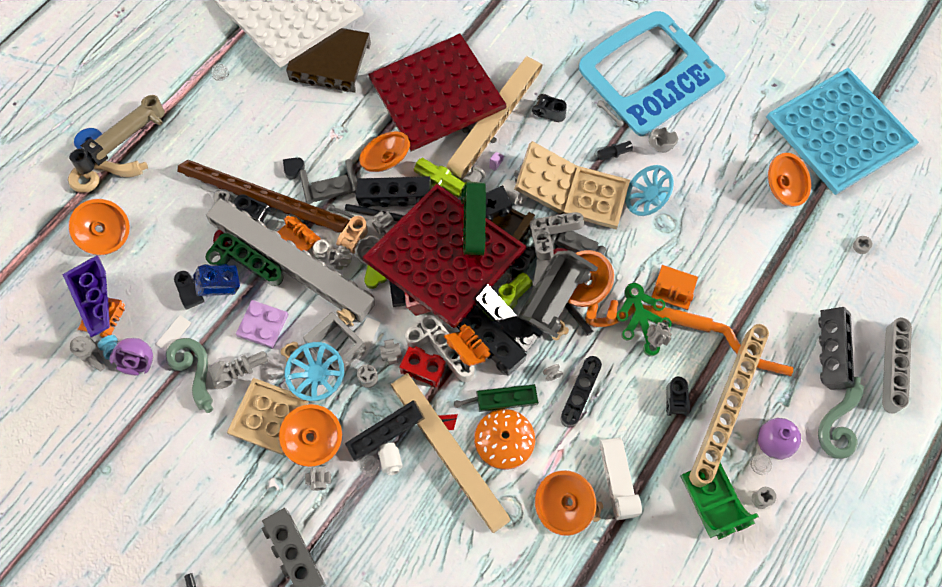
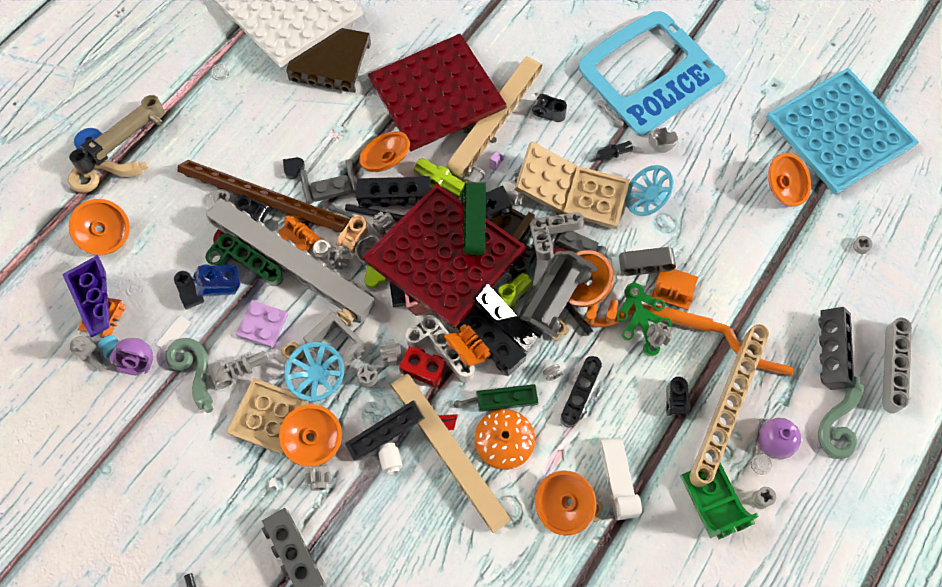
none -> dark grey beam [619,247,676,276]

